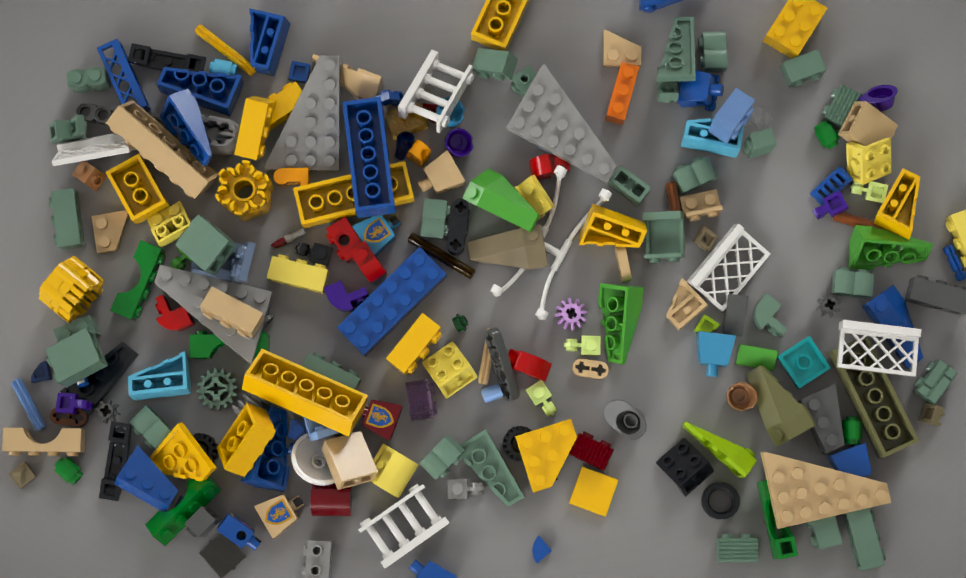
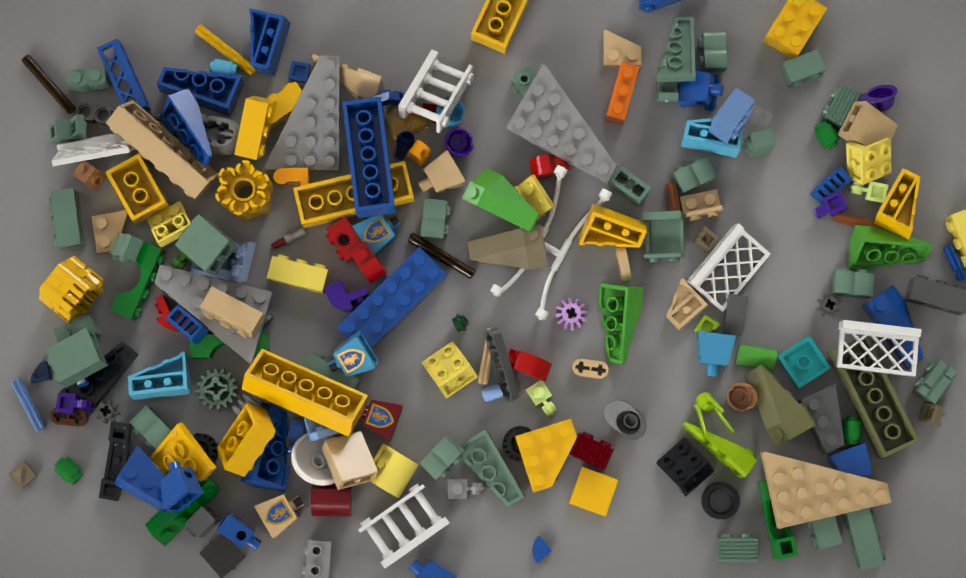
tan arch [2,428,86,456] -> none
black slope [128,43,206,72] -> none
black plate [295,242,333,266] -> none
yellow brick [386,313,442,376] -> none
clear purple brick [405,379,438,422] -> none
black piece [447,198,470,256] -> none
sand green brick [473,48,518,81] -> none
yellowish green plate [564,335,601,356] -> none
sand green brick [752,293,788,337] -> none
none -> dark brown axle [21,55,76,114]
none -> sand green brick [109,232,144,265]
none -> blue torso [160,461,203,513]
none -> blue slope [165,304,209,345]
none -> dark azure torso [328,330,379,377]
none -> lime plant [694,392,734,435]

